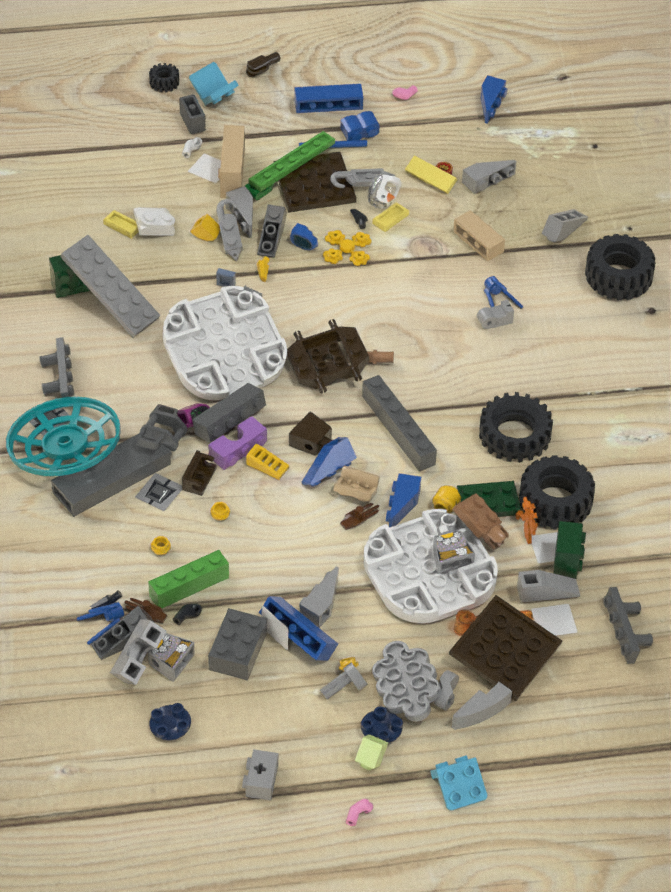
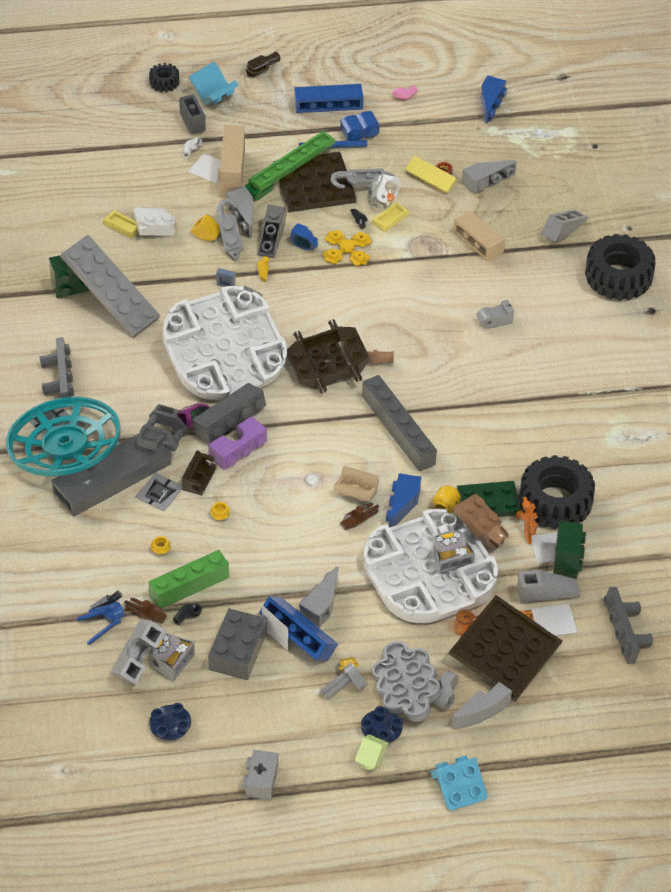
dark grey slope [91,606,155,660] -> none
yellow slope [246,444,289,480] -> none
dark brown torso [289,411,333,456] -> none
slope [302,437,357,486] -> none
bright pink arm [346,799,373,826] -> none
black tyre [479,392,553,463] -> none
blue plant [484,276,523,309] -> none

